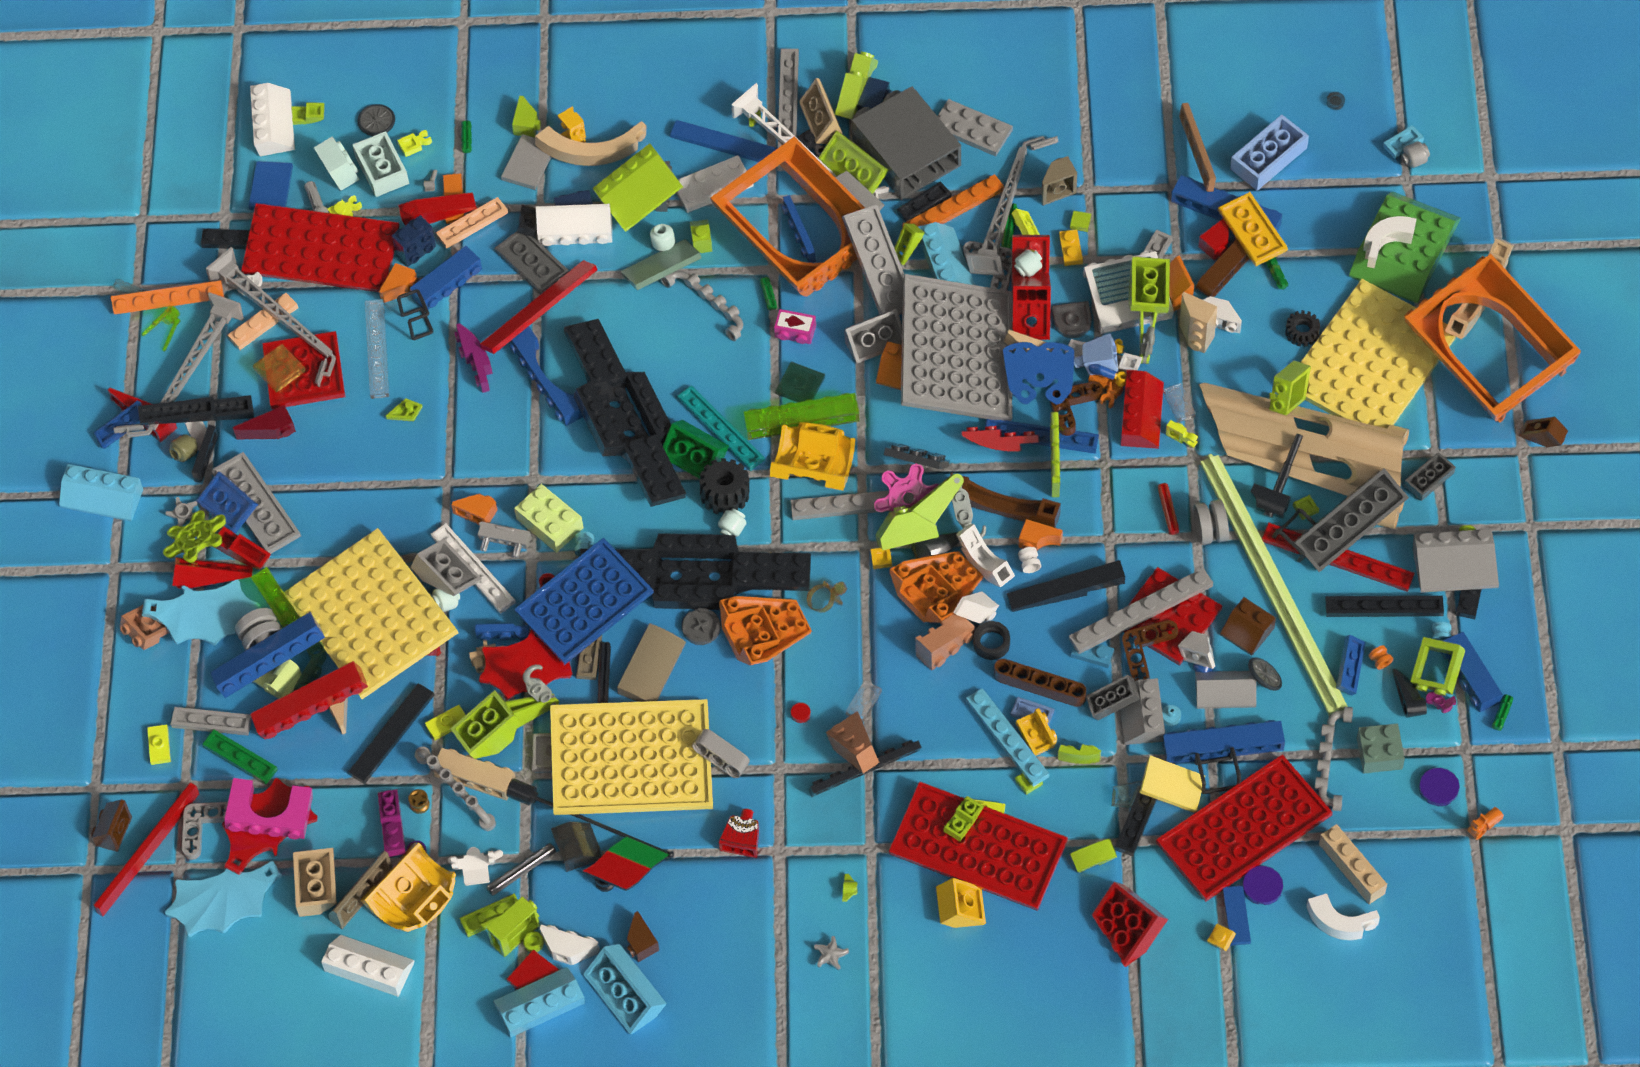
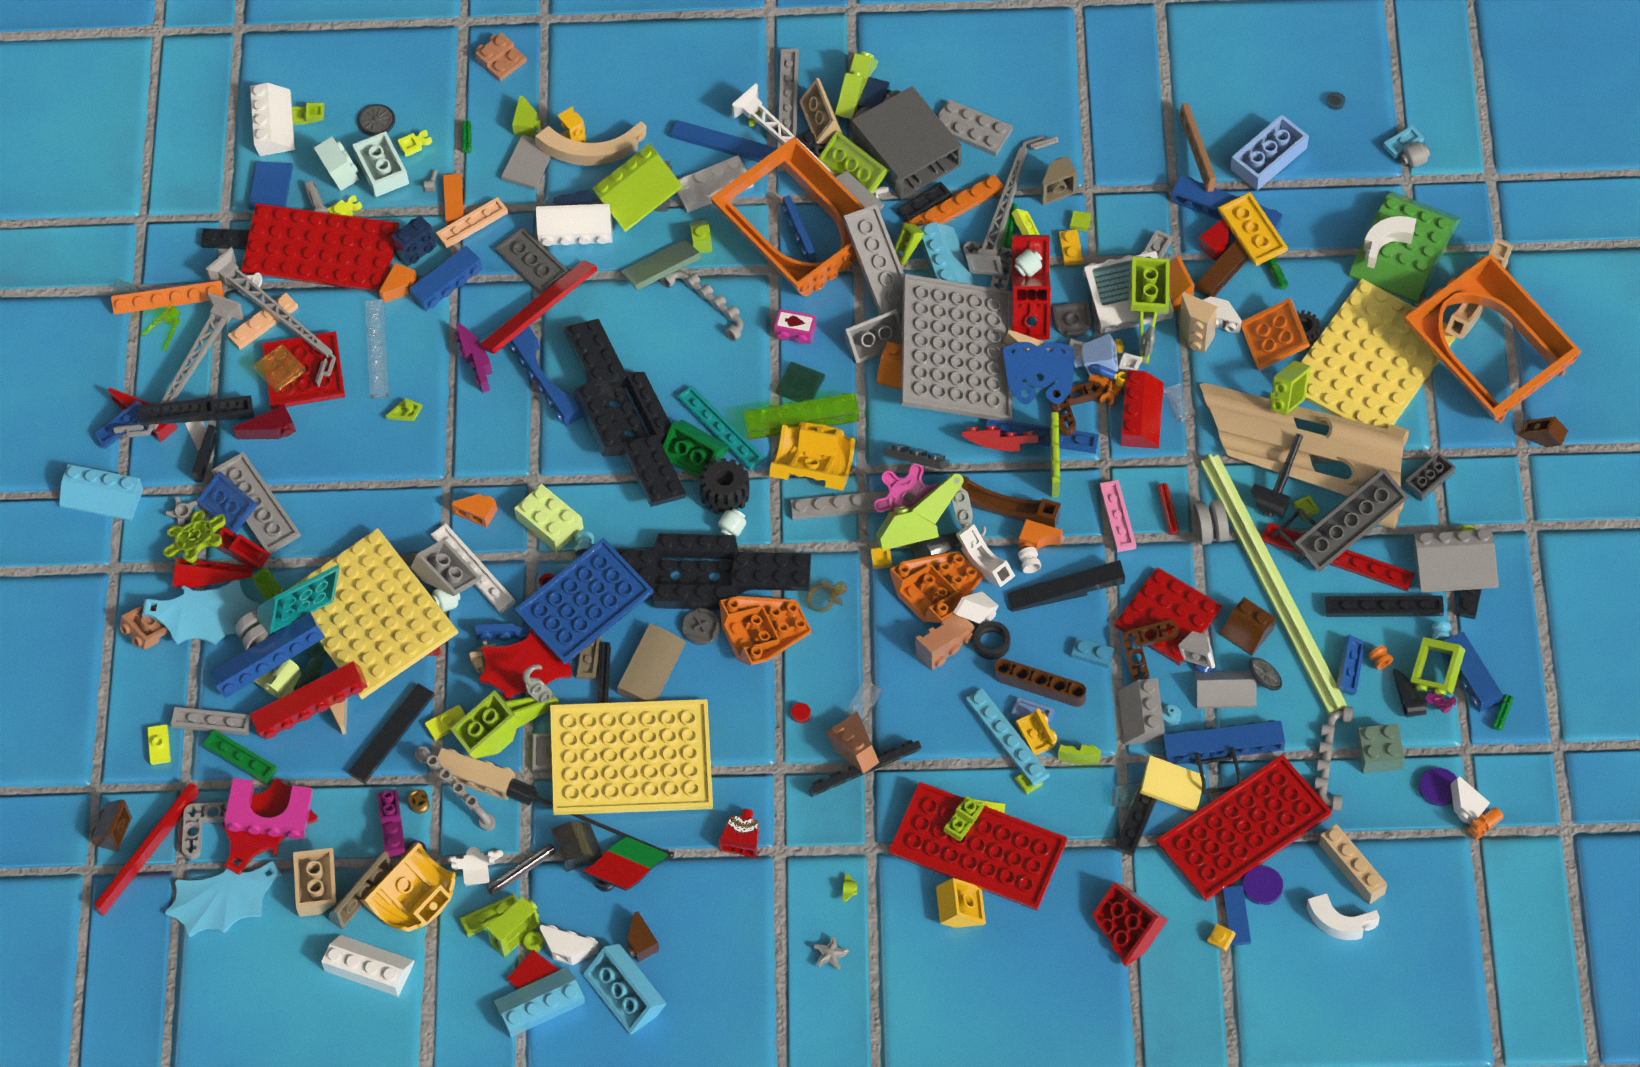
olive head [169,434,198,462] -> none
black piece [397,289,434,340] -> none
red slope [398,192,477,226] -> none
light grey piece [478,522,532,558] -> none
black plate [517,205,537,237] -> none
light aqua head [650,224,675,251] -> none
light grey beam [692,729,750,778] -> none
green axle [760,277,777,311] -> none
light grey plate [1069,568,1213,654] -> none
lime slope [1070,839,1117,873] -> none
dark grey piece [1086,675,1140,720] -> none
neon yellow plate [1166,420,1198,448] -> none
none -> teal slope [256,565,340,634]
none -> nougat plate [475,33,527,82]
none -> bright pink plate [1100,480,1136,552]
none -> orange plate [1241,298,1310,371]
none -> white slope [1450,776,1490,825]

